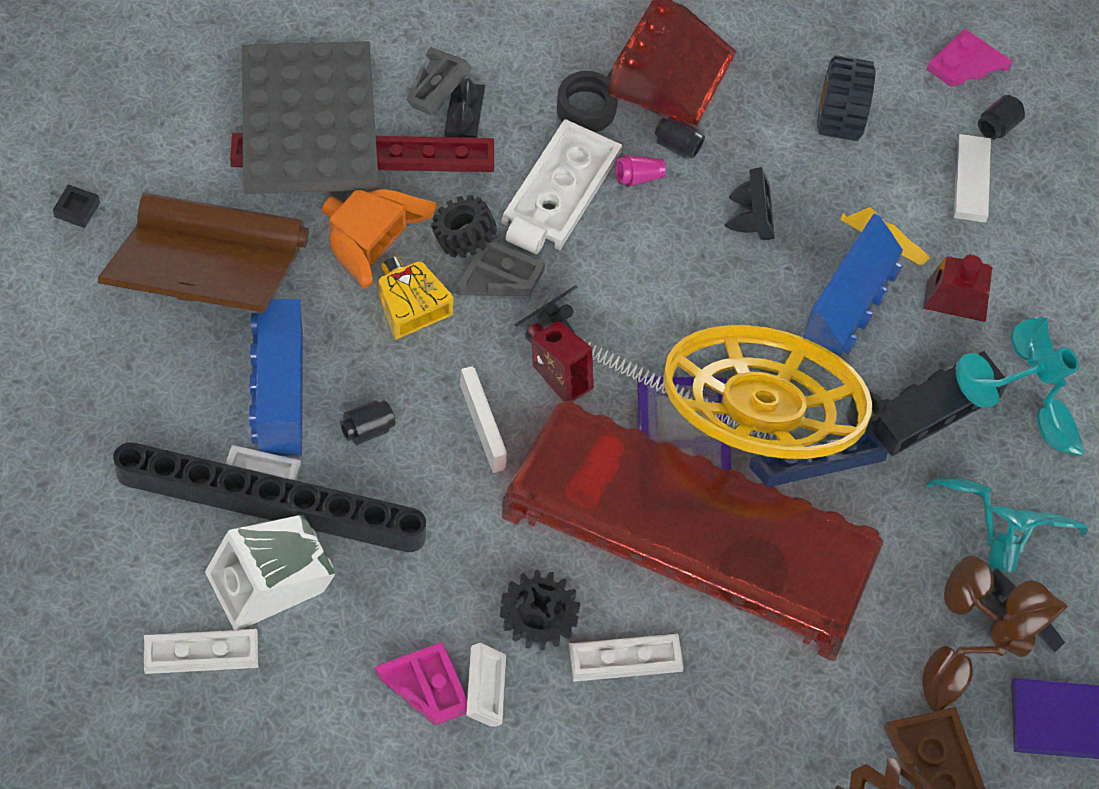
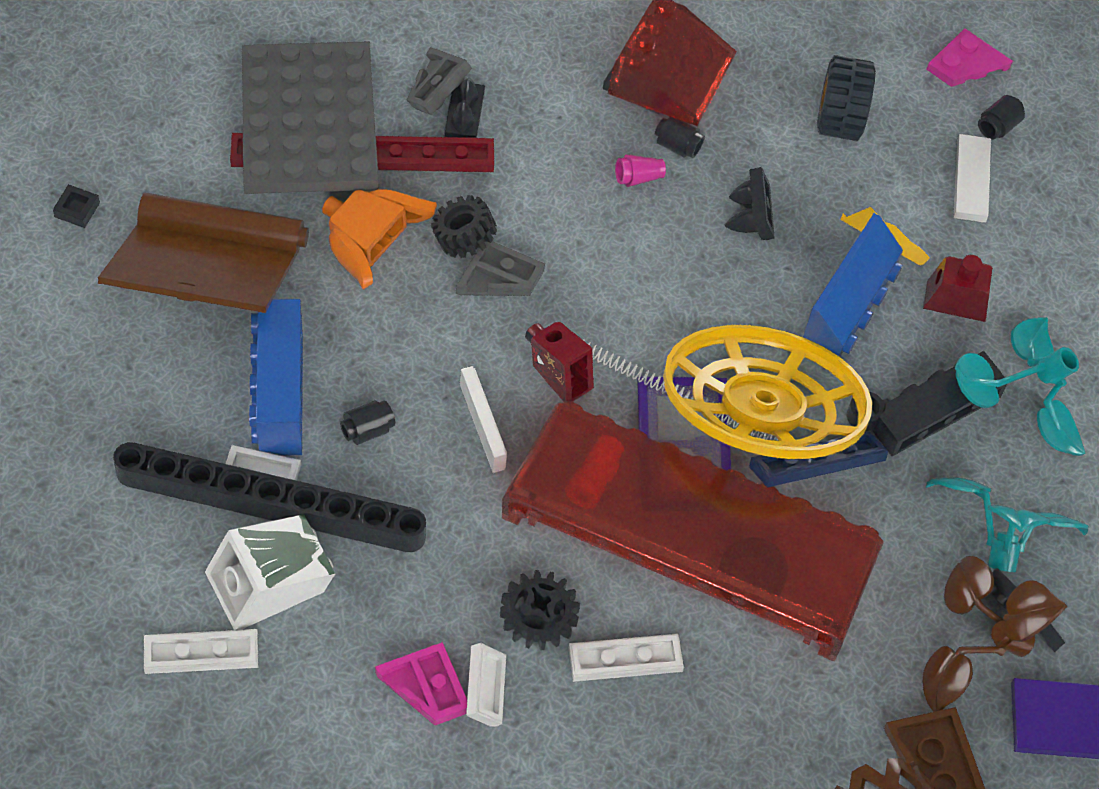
yellow torso [378,257,454,340] -> none
white hinge [501,119,622,254] -> none
black shield [514,285,578,334] -> none
black tyre [557,71,618,132] -> none

